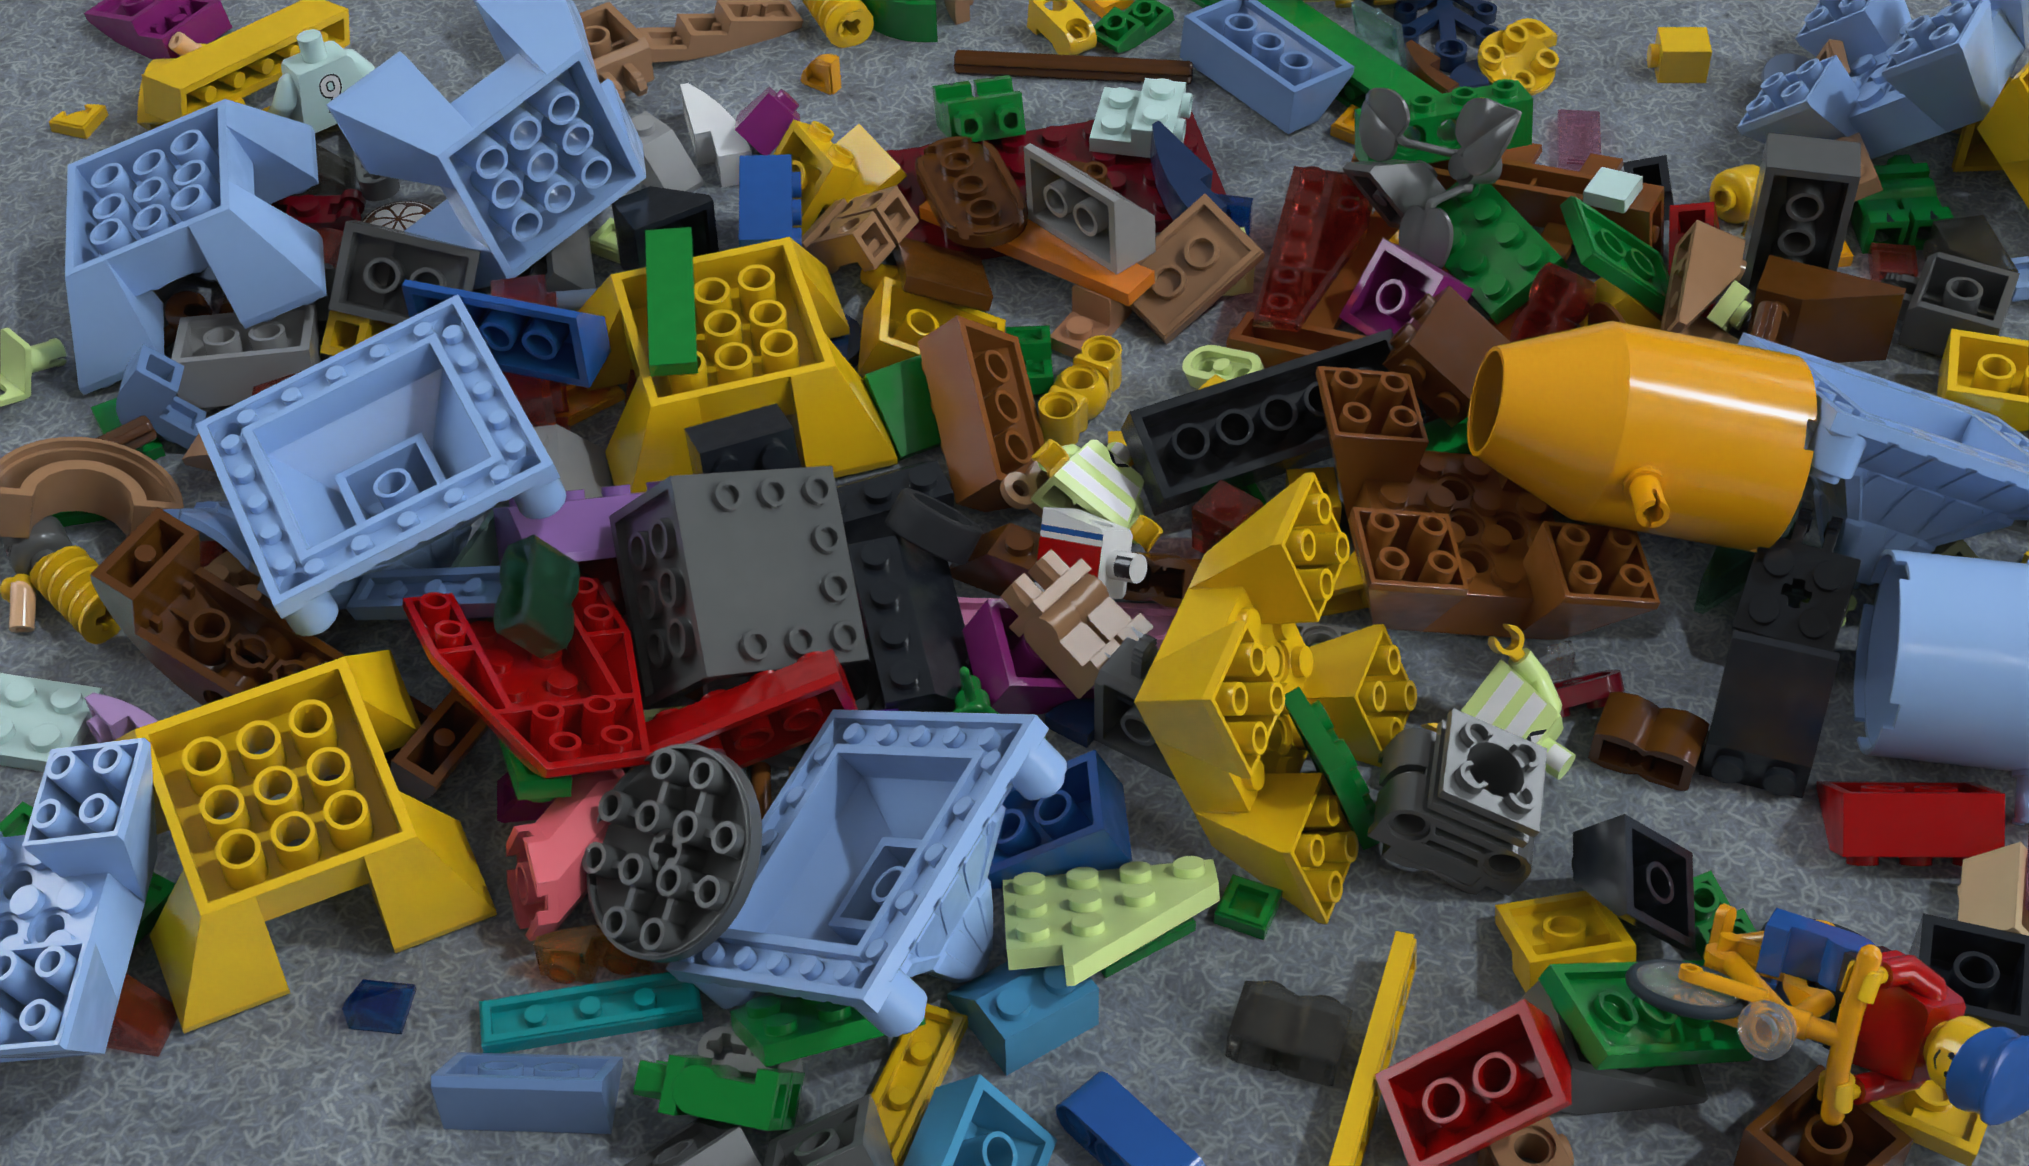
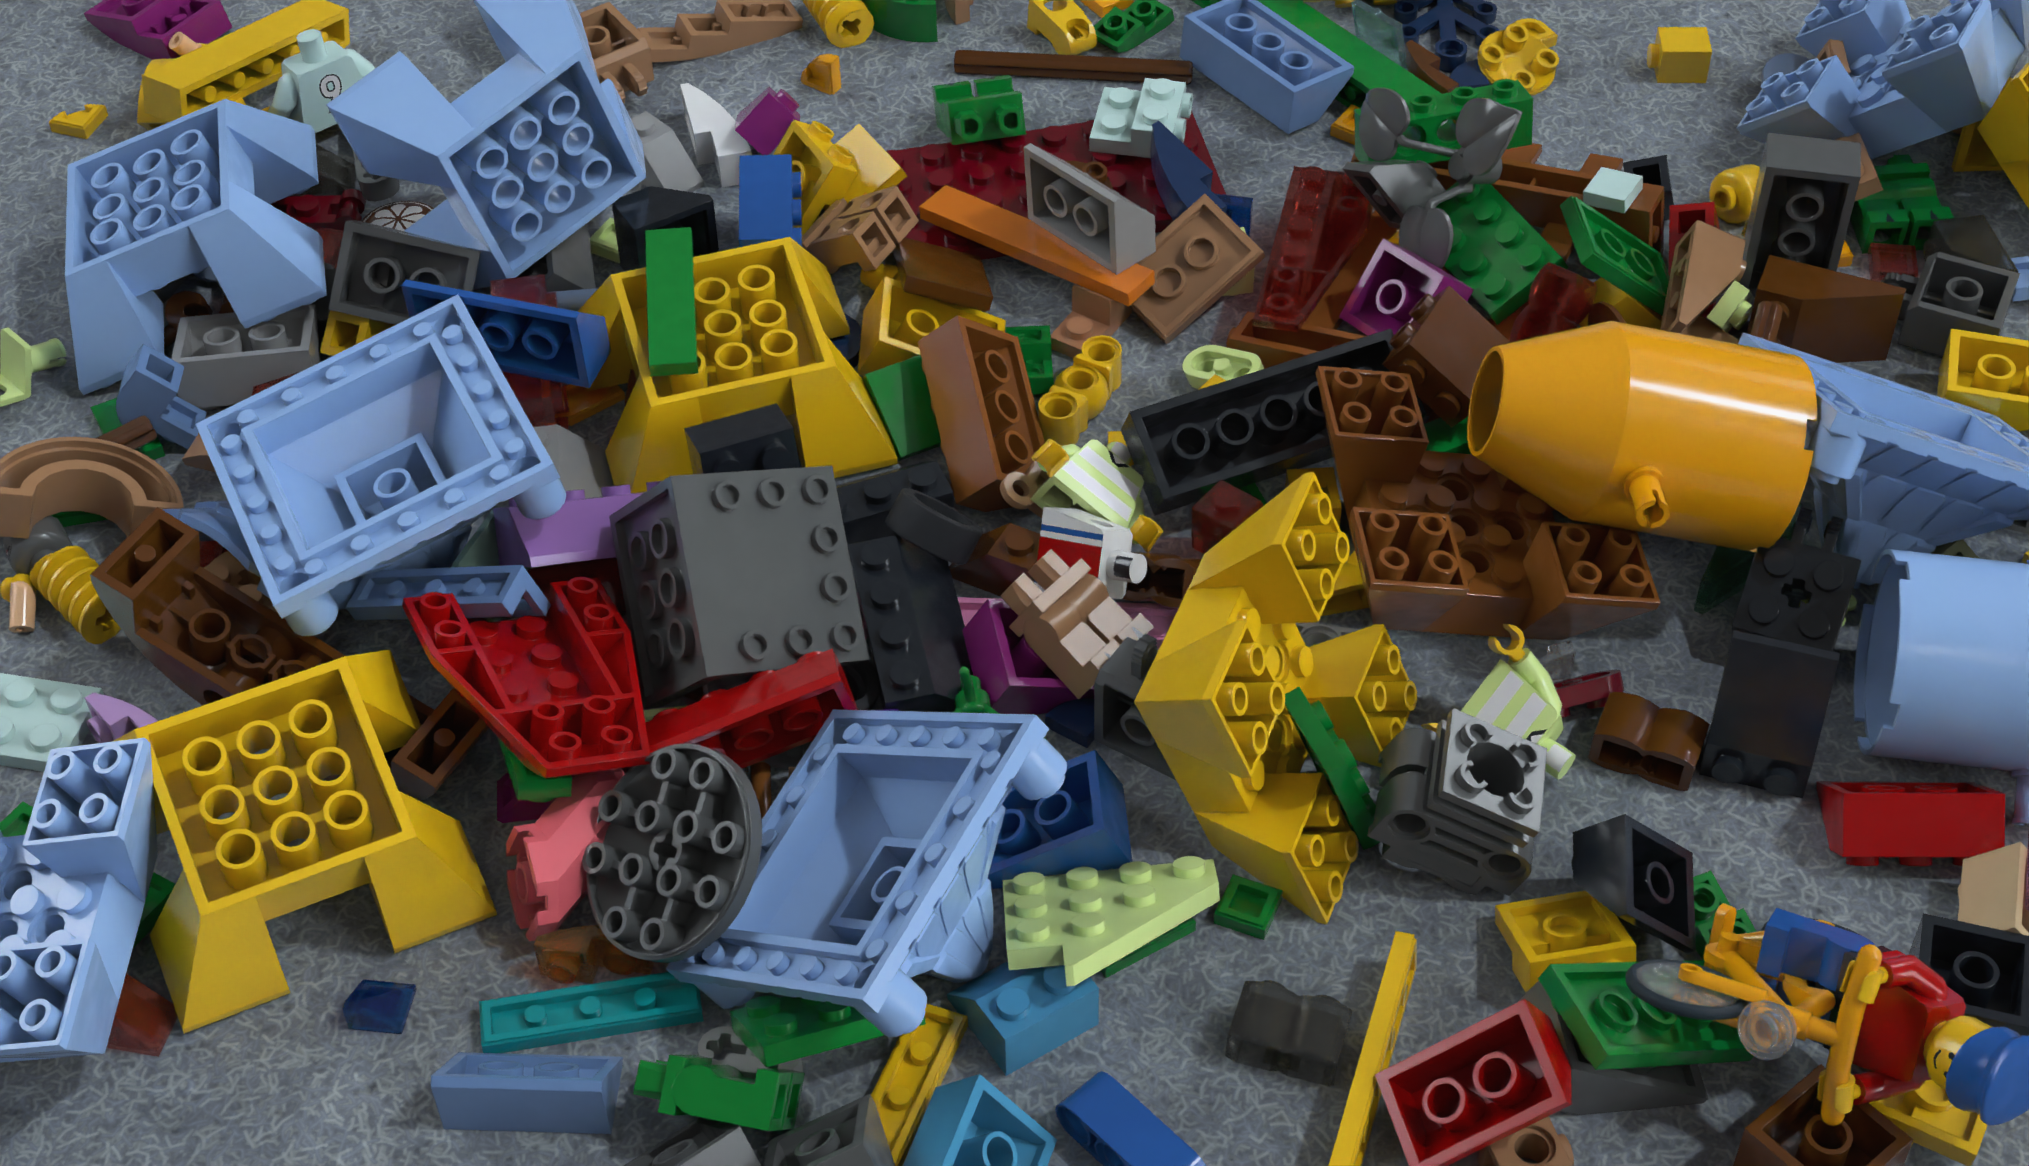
clear green brick [494,534,580,658] -> none
reddish brown tile [915,136,1028,248] -> none
clear pink tile [1557,109,1601,171] -> none

